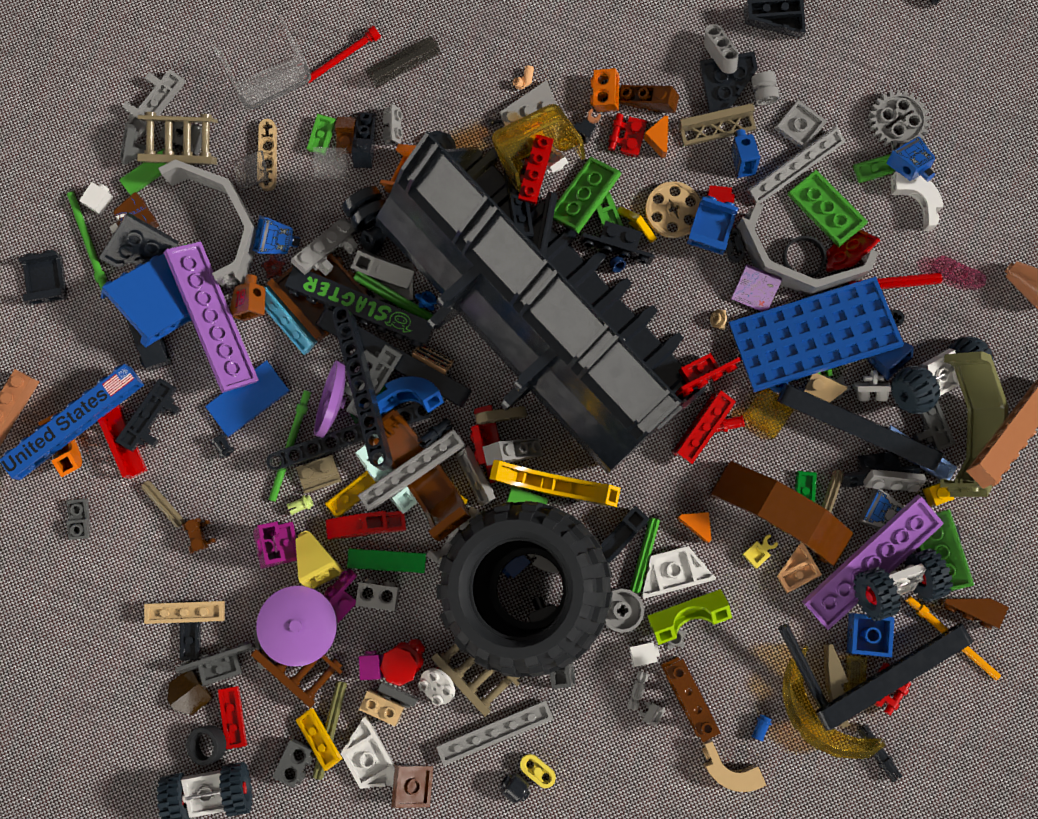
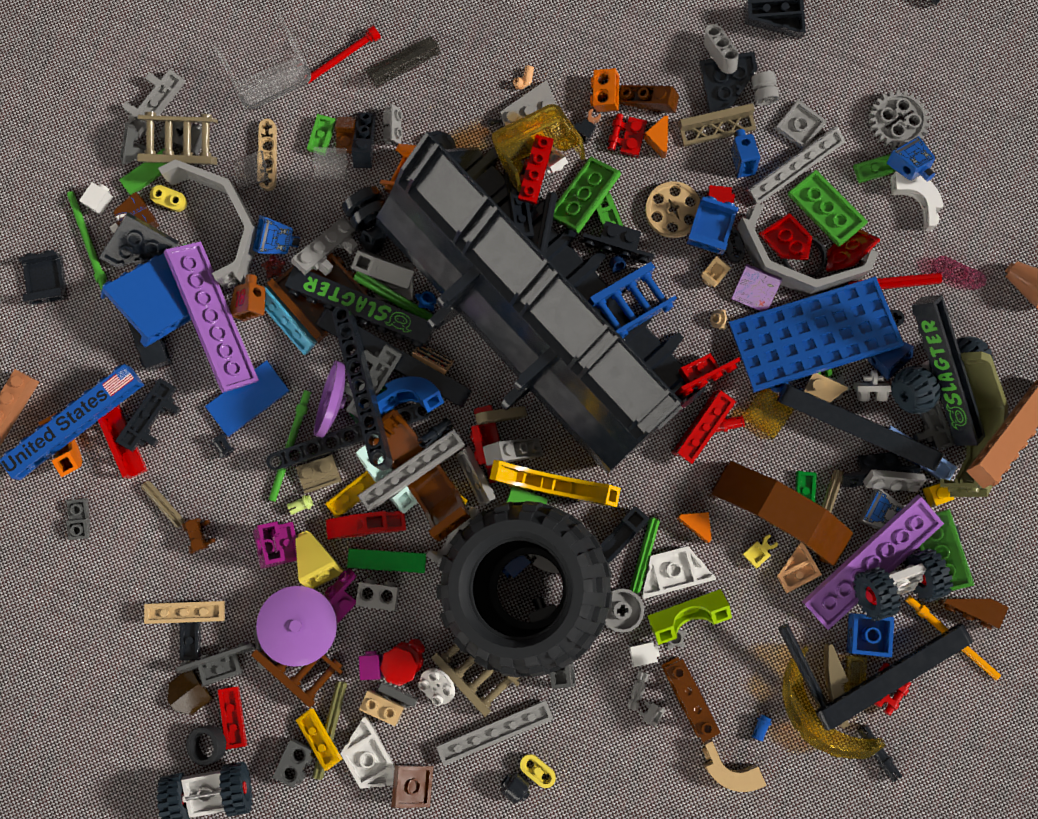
yellow tile [617,206,657,243] -> none
none -> light yellow plate [150,185,187,212]
none -> blue fence [588,262,677,338]
none -> tan bracket [700,256,732,287]
none -> red tile [759,213,812,260]
none -> black brick [912,294,986,446]

